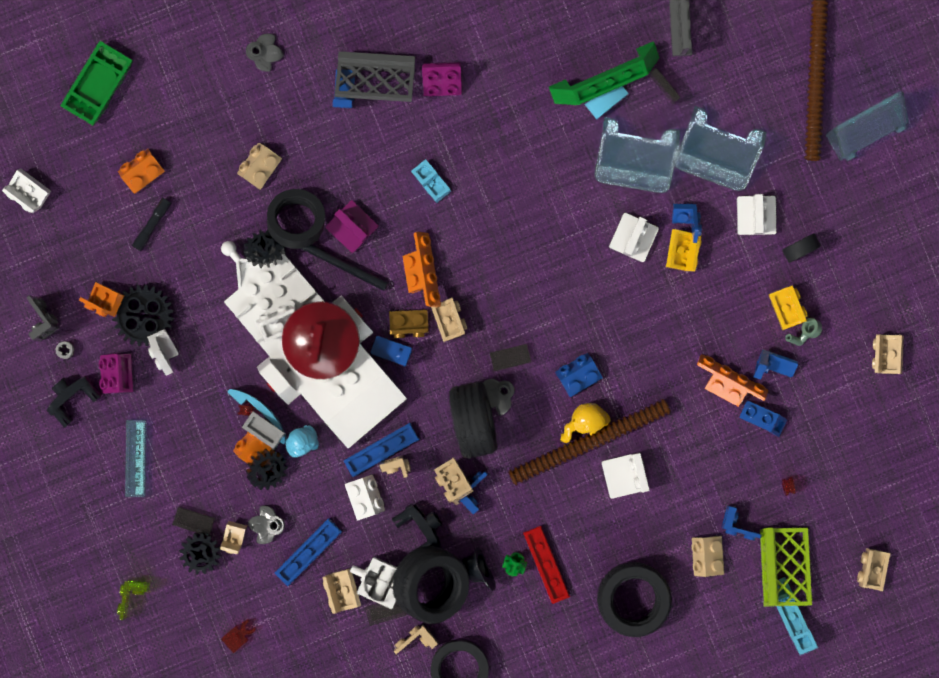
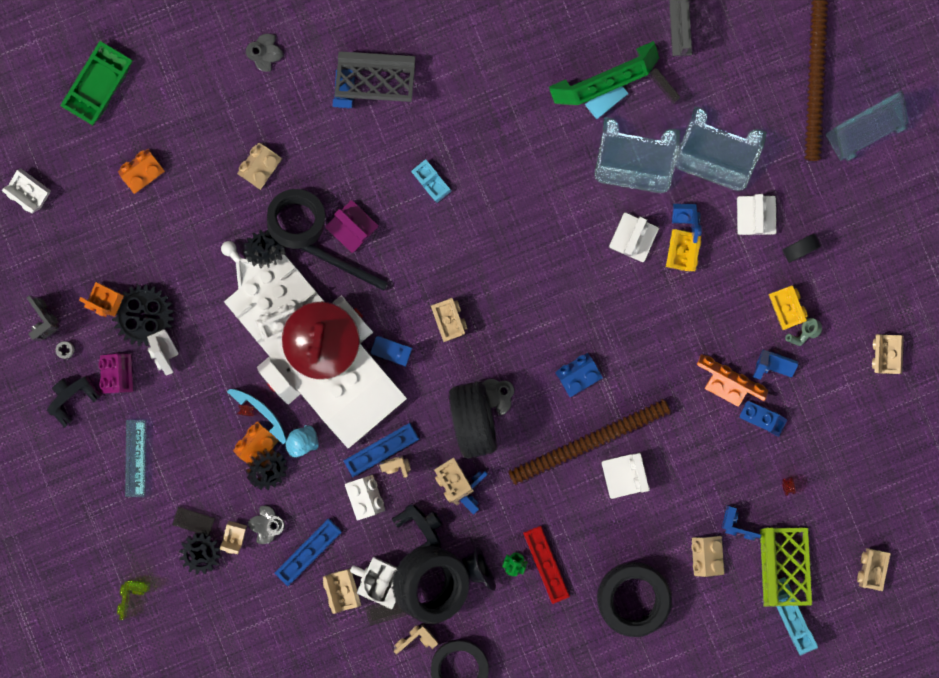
black piece [131,197,172,251] -> none
clear red plate [221,619,256,653] -> none
light grey tile [242,412,285,449] -> none
pearl gold bracket [389,310,429,338] -> none
orange bracket [402,231,441,307] -> none
magenta bracket [422,62,462,96] -> none
clear smoke tile [489,344,531,371] -> none
yellow piece [560,403,611,443] -> none

